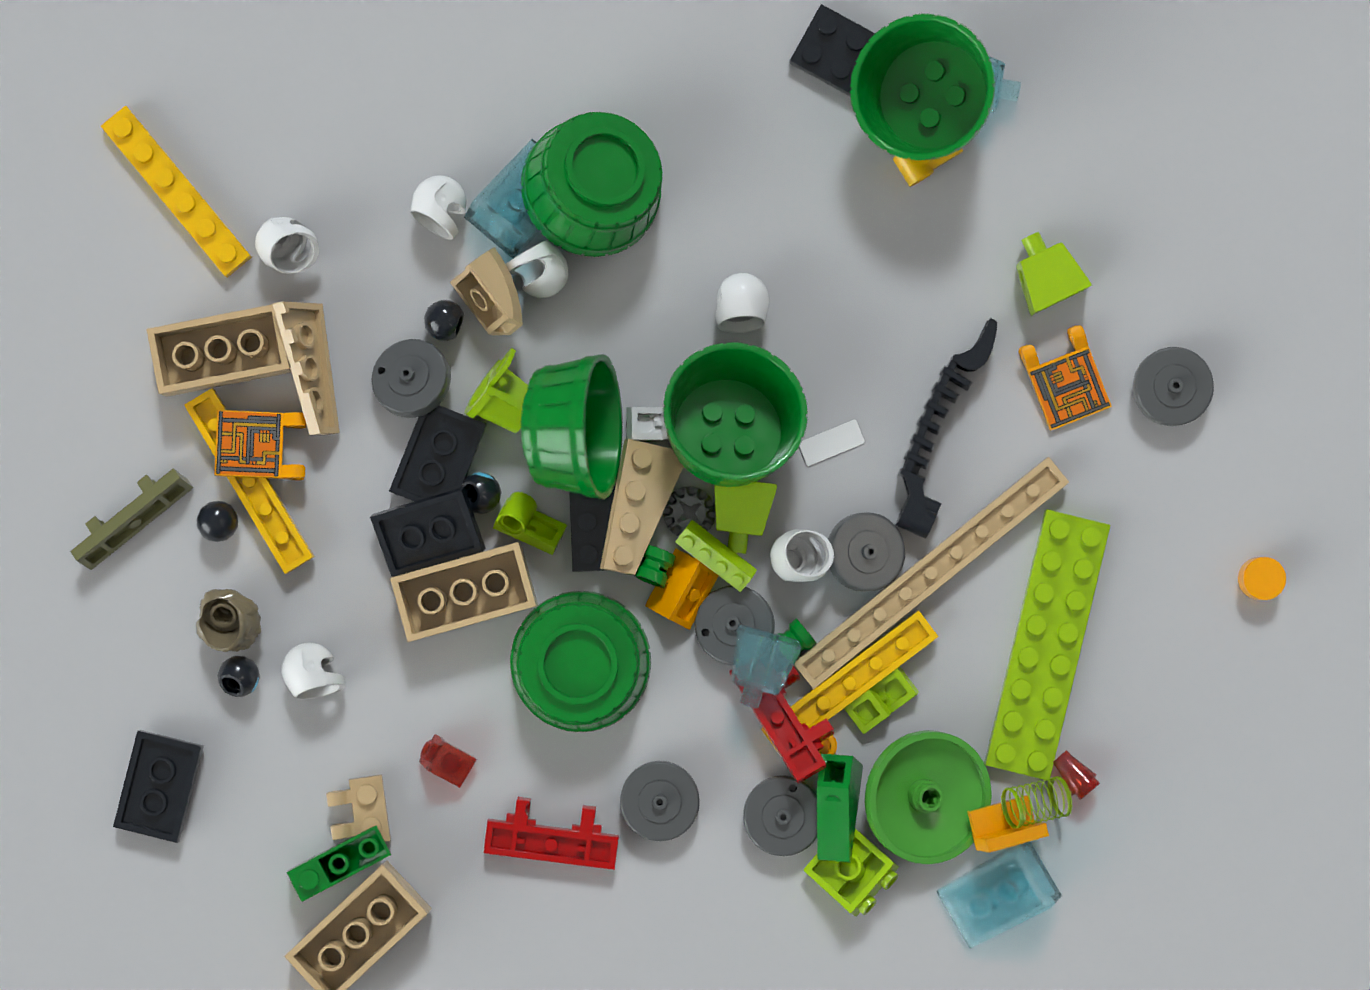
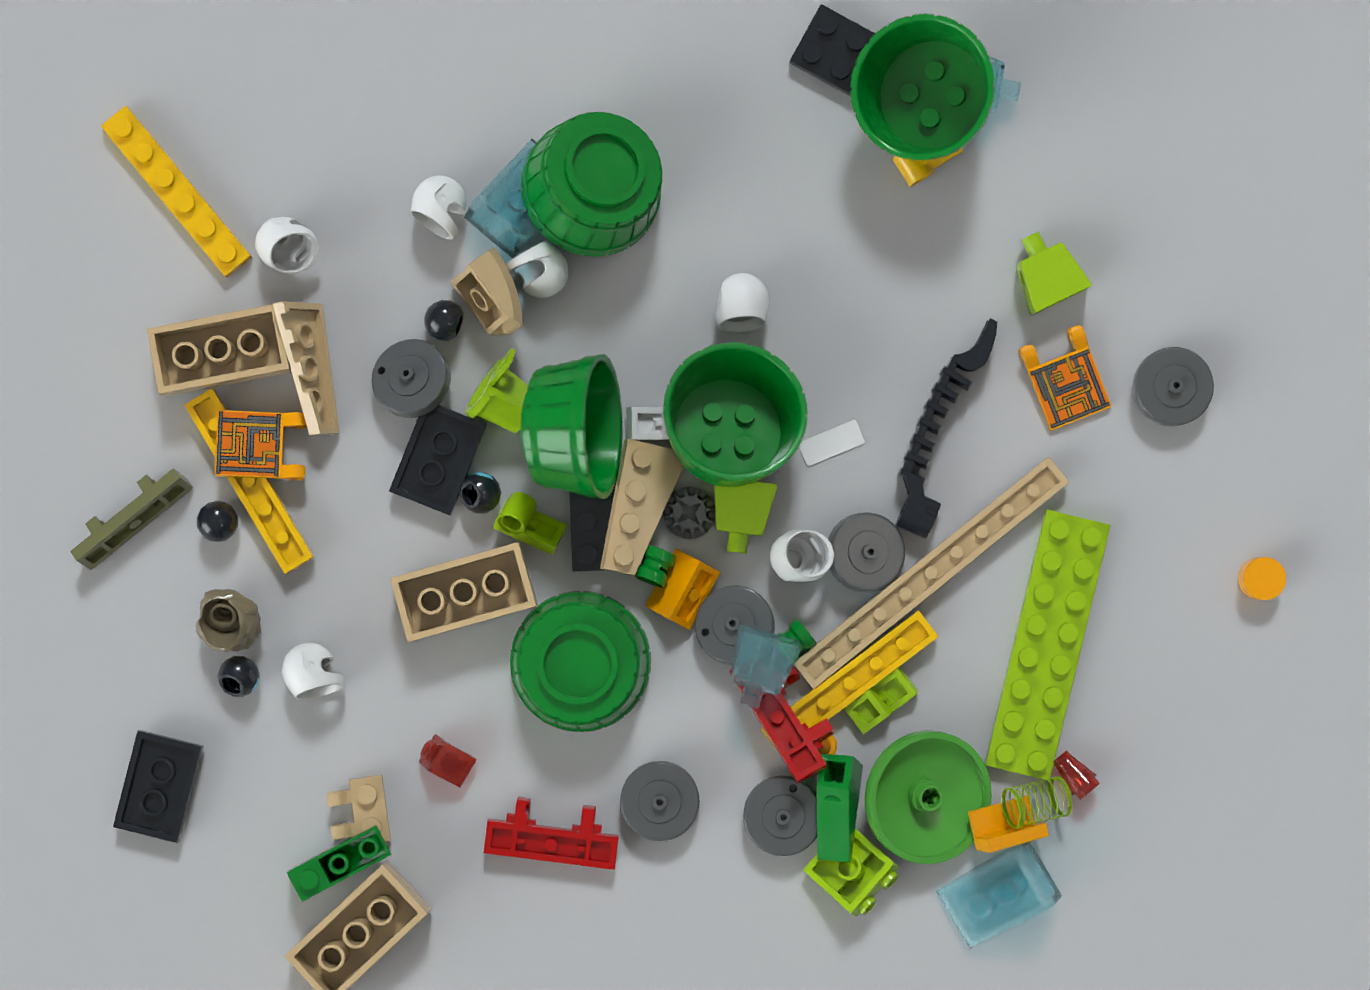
black plate [370,487,486,577] -> none
lime piece [675,520,757,592] -> none

